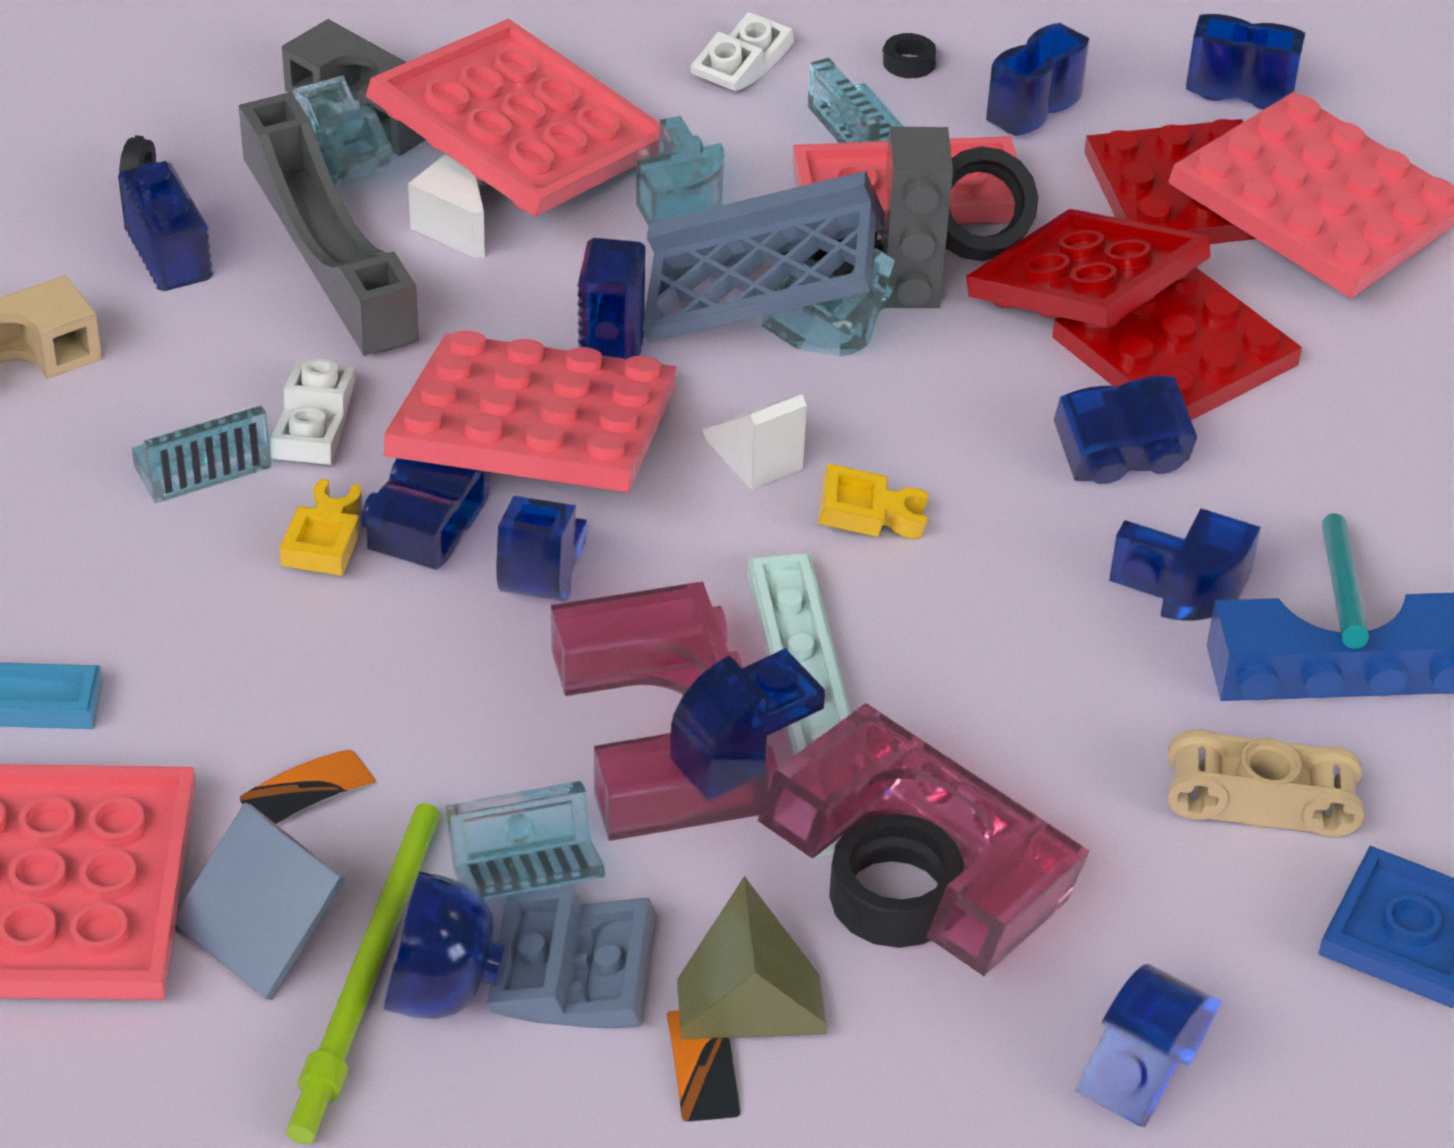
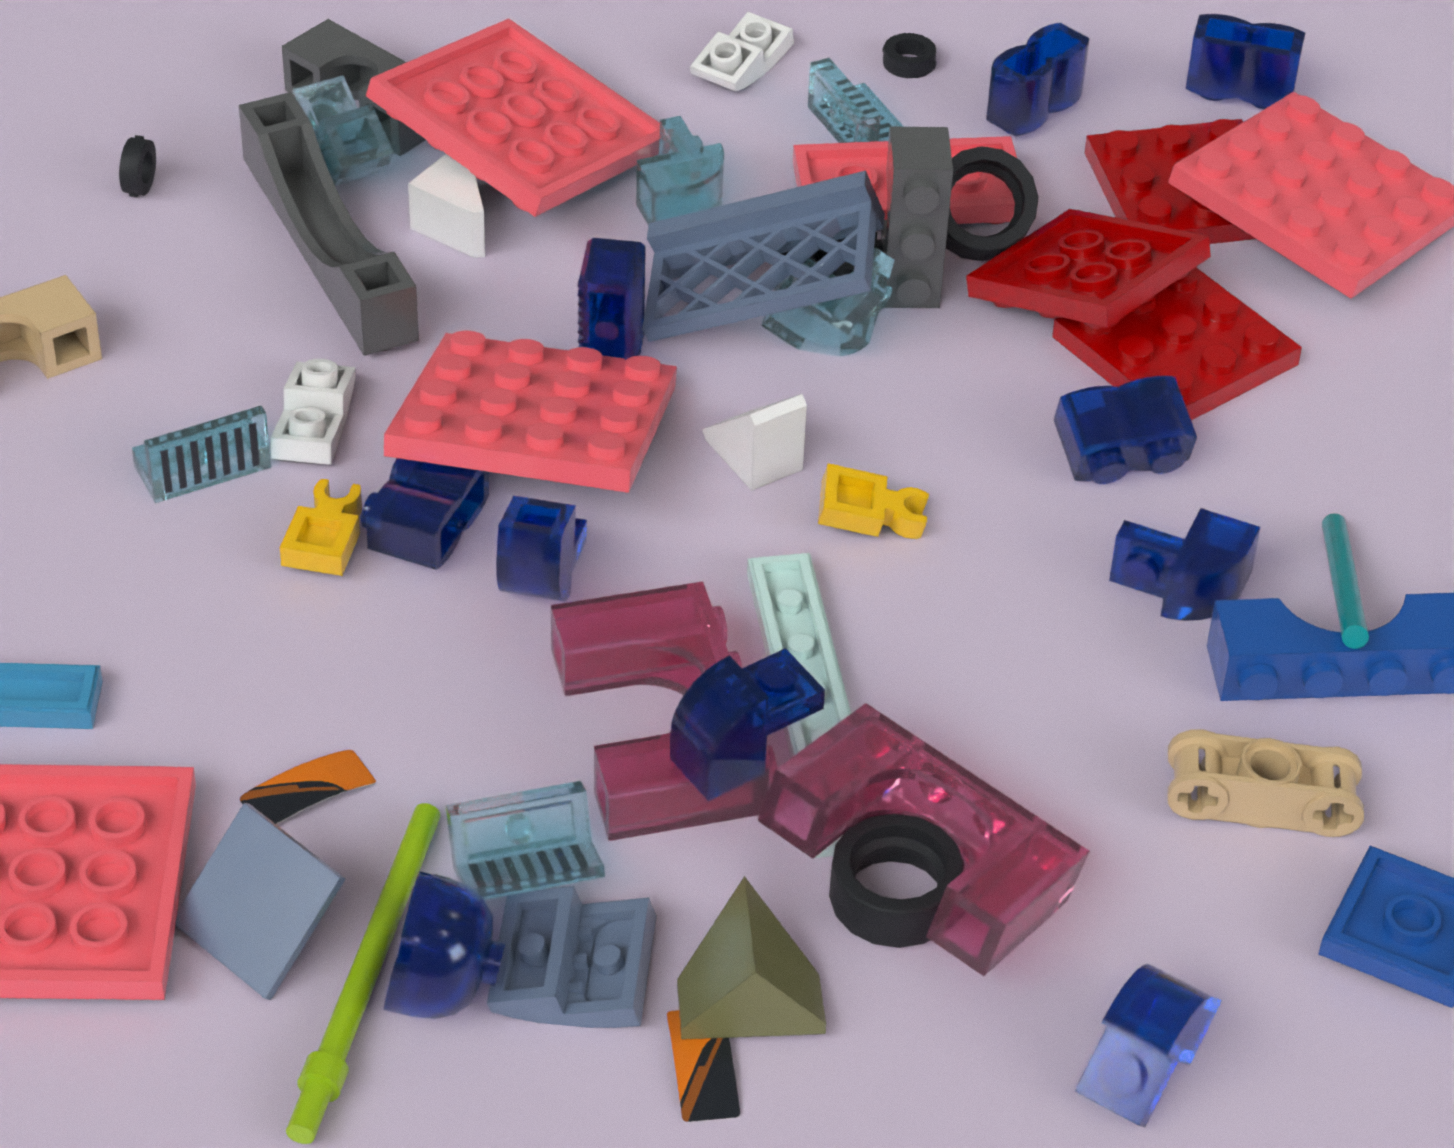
clear blue brick [118,161,213,292] -> none

